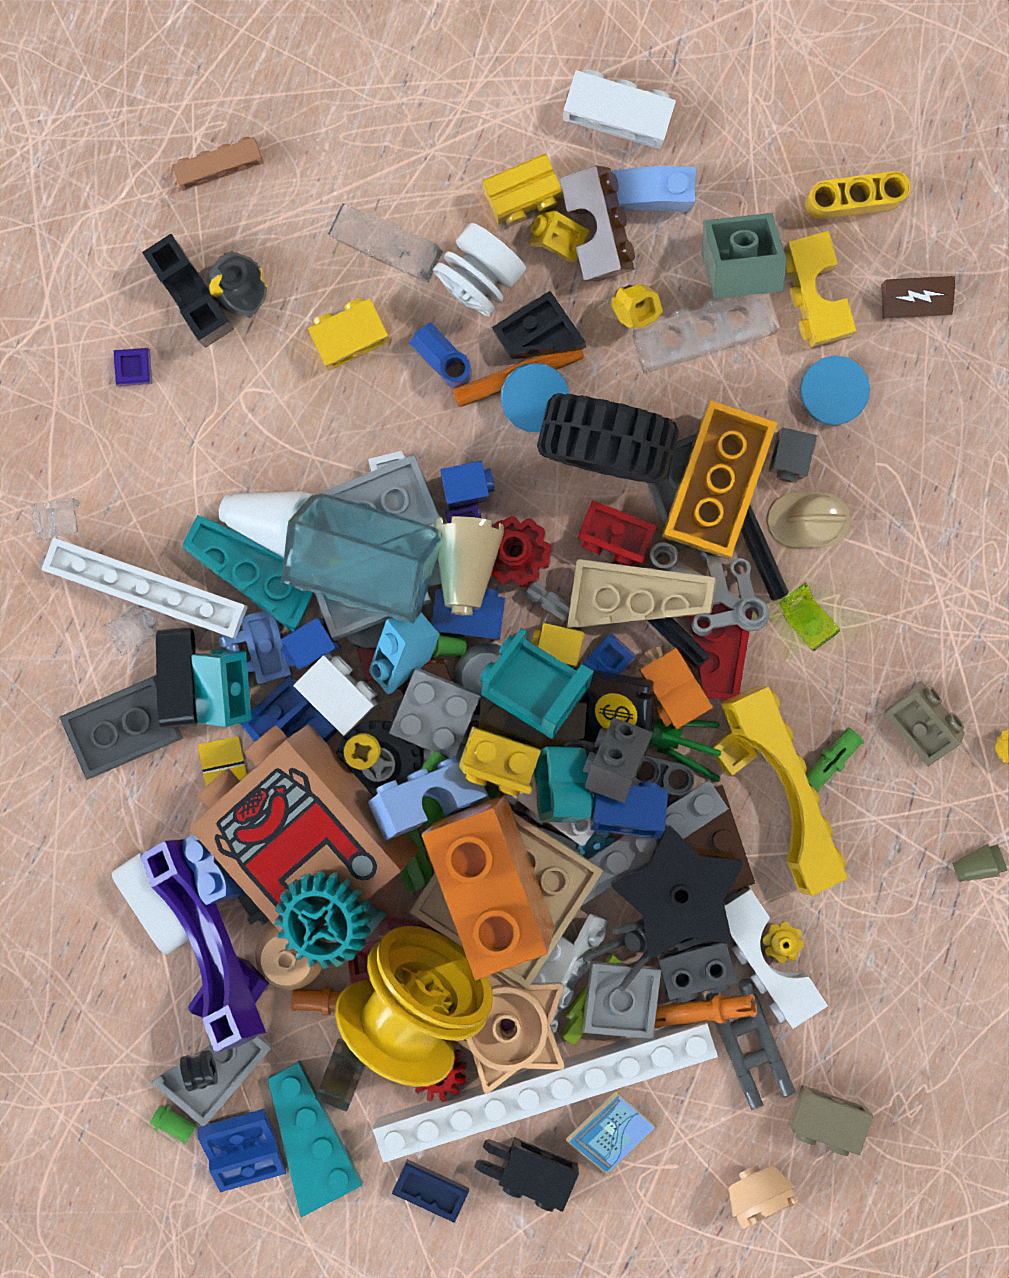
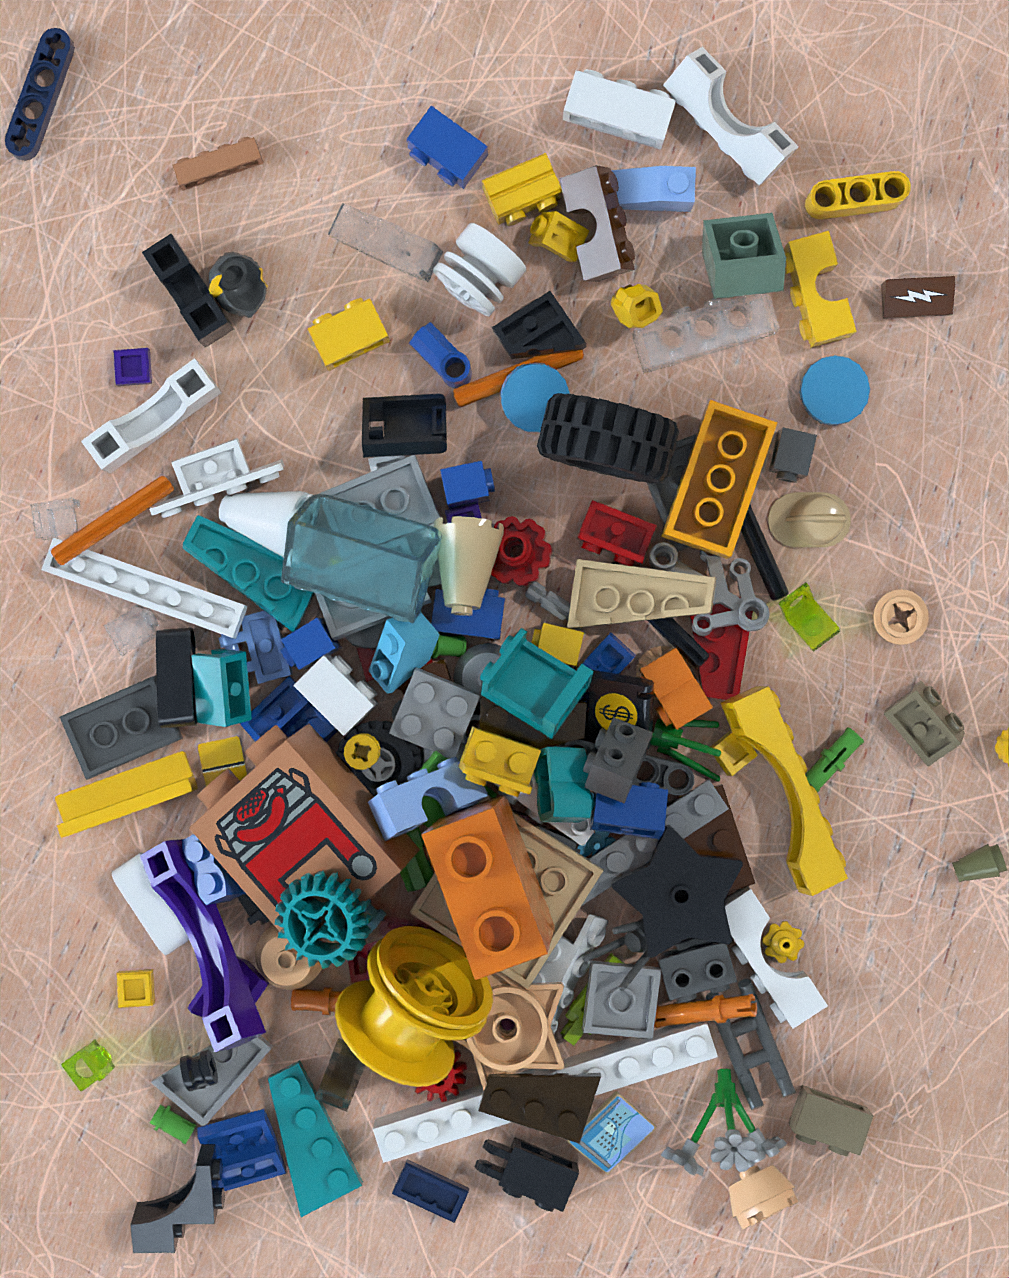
none -> dark blue beam [5,28,75,161]
none -> orange axle [51,476,174,565]
none -> yellow panel [55,751,198,838]
none -> clear neon green bracket [61,1039,115,1091]
none -> white arch [81,358,222,473]
none -> yellow tile [116,969,155,1008]
none -> arch [130,1144,225,1253]
none -> white bracket [149,438,285,518]
none -> black container [362,394,447,458]
none -> blue brick [407,106,488,189]
none -> dark brown wing [478,1073,601,1144]
none -> light grey plant [661,1069,787,1176]
none -> white arch [663,46,798,185]
none -> light nougat gear [872,589,929,645]

